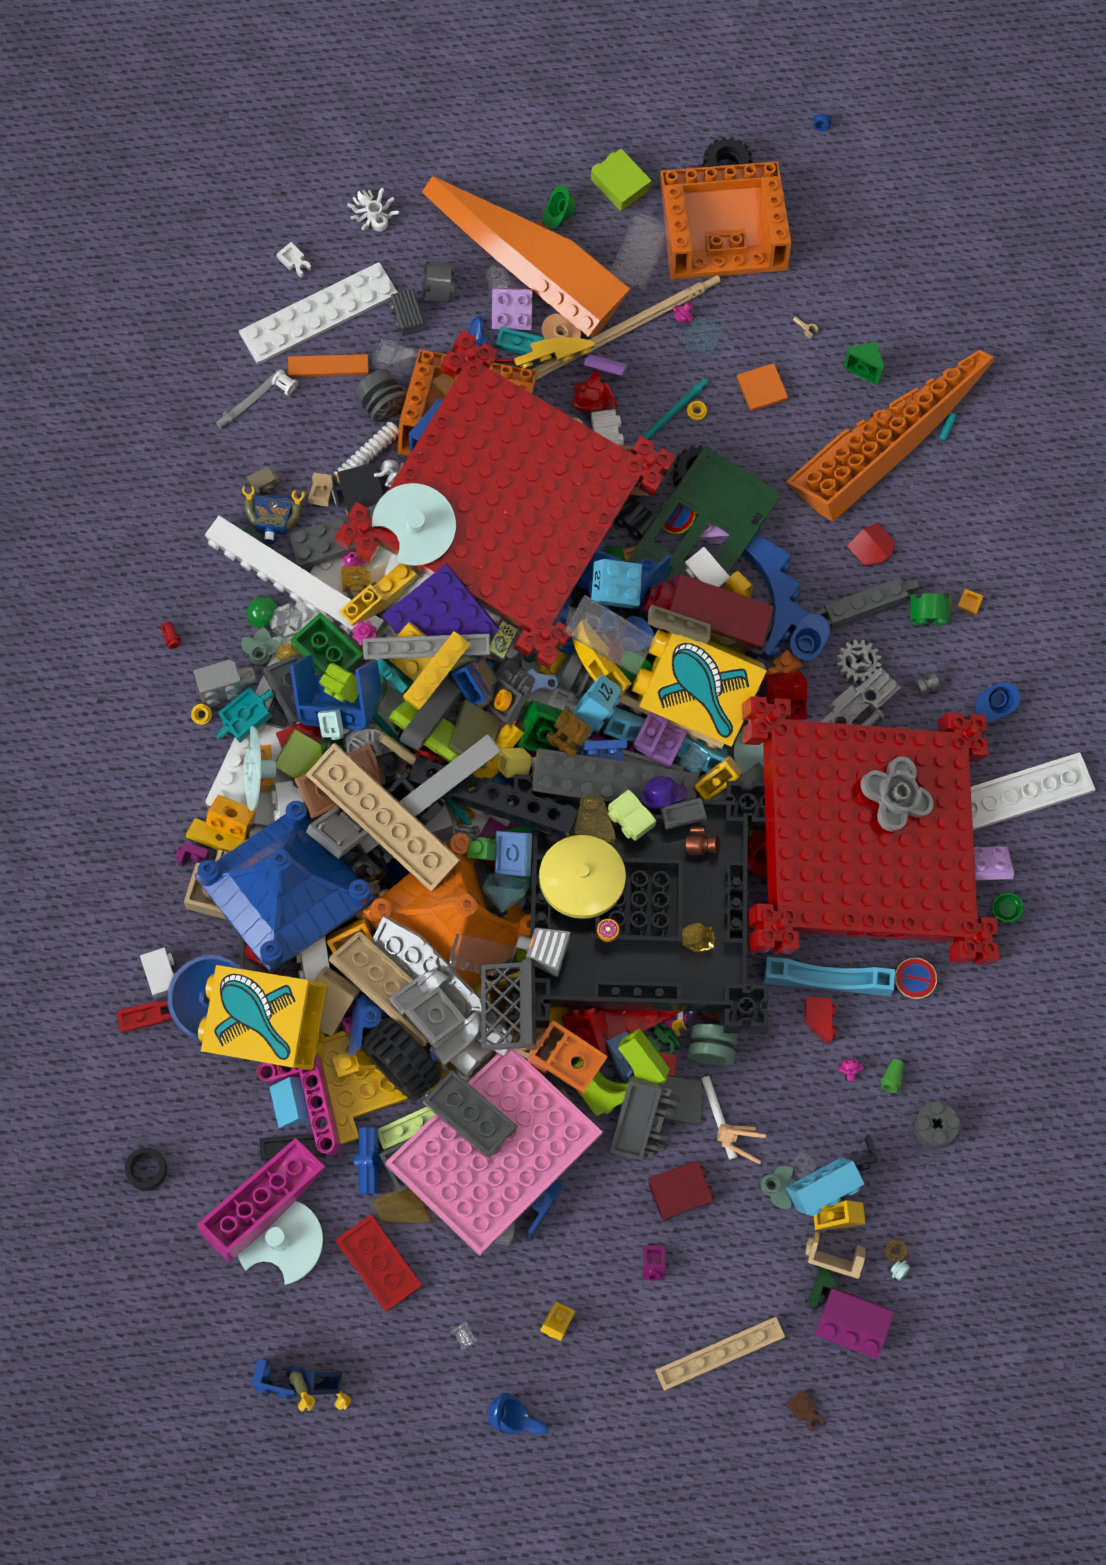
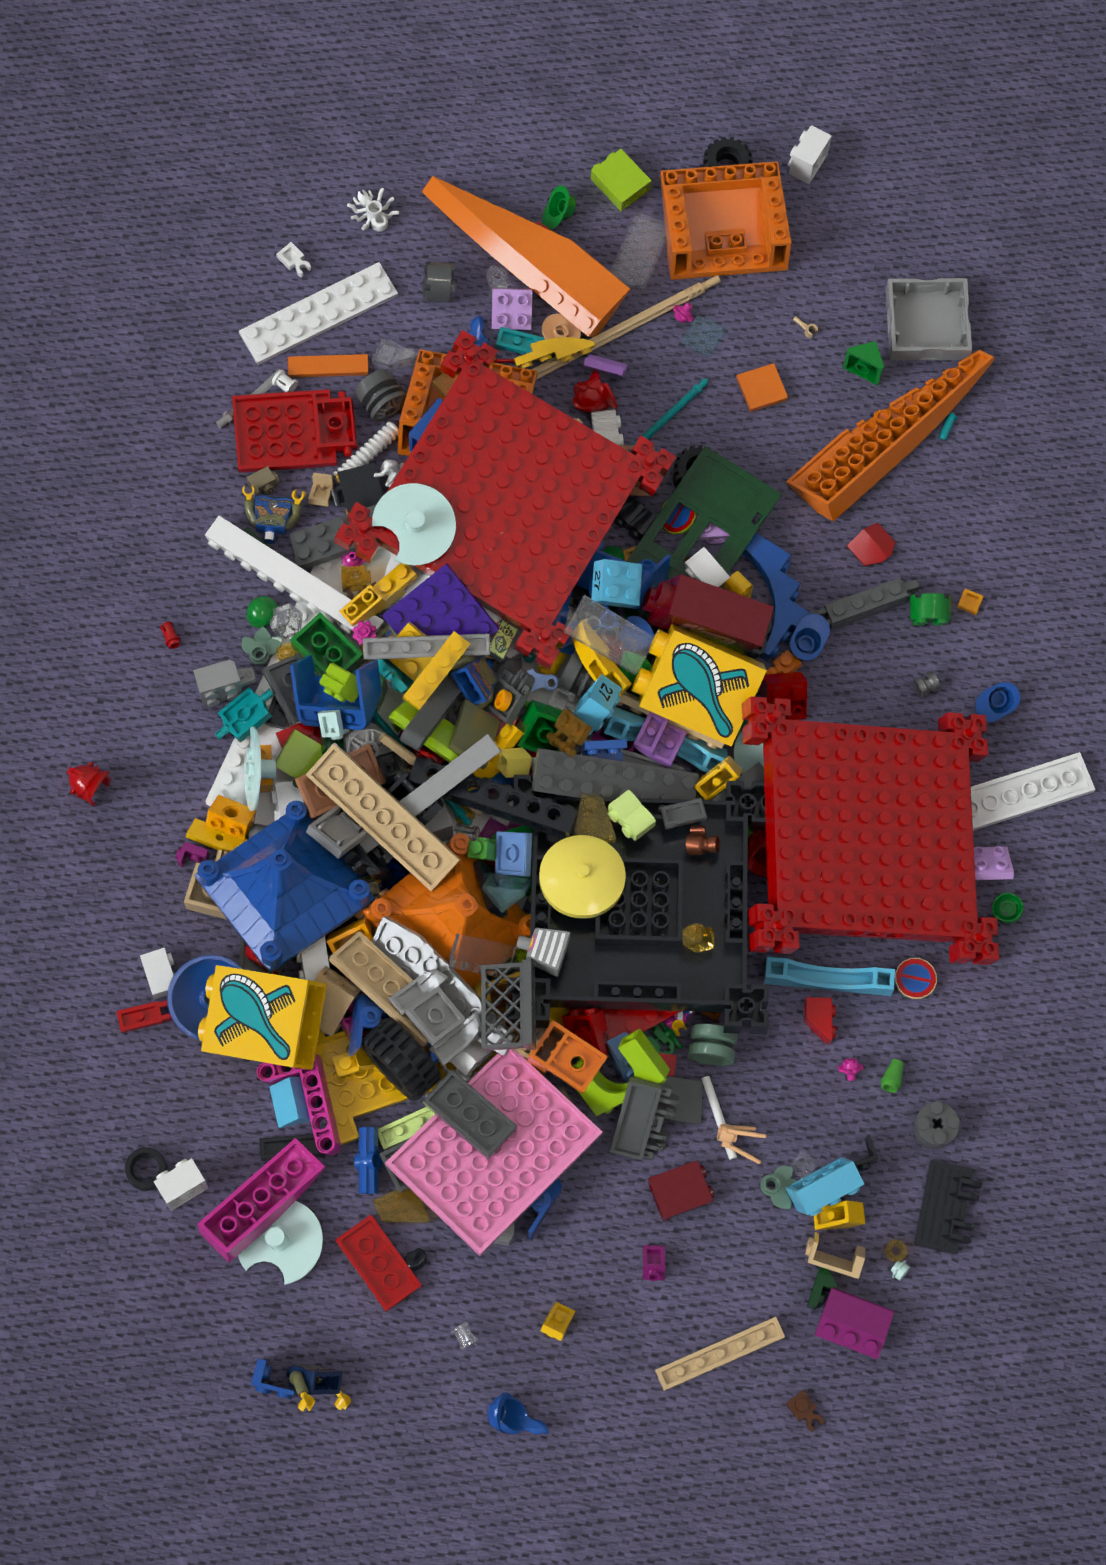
yellow plate [191,704,212,725] -> none
dark grey brick [388,288,425,337] -> none
tile [597,919,619,942] -> none
dark purple piece [640,776,688,809] -> none
dark tan plate [648,605,711,644] -> none
clear light blue slope [679,743,710,773] -> none
yellow plate [687,401,707,421] -> none
blue plate [813,113,832,132] -> none
light grey piece [821,667,901,726] -> none
light grey gear [836,640,882,684] -> none
light grey plant [861,757,933,832] -> none
none -> red helmet [66,762,111,807]
none -> white brick [154,1158,209,1211]
none -> red plate [232,389,358,473]
none -> black piece [404,1248,427,1271]
none -> white brick [788,125,832,184]
none -> light grey tile [885,278,972,361]
none -> black hinge [914,1160,982,1254]

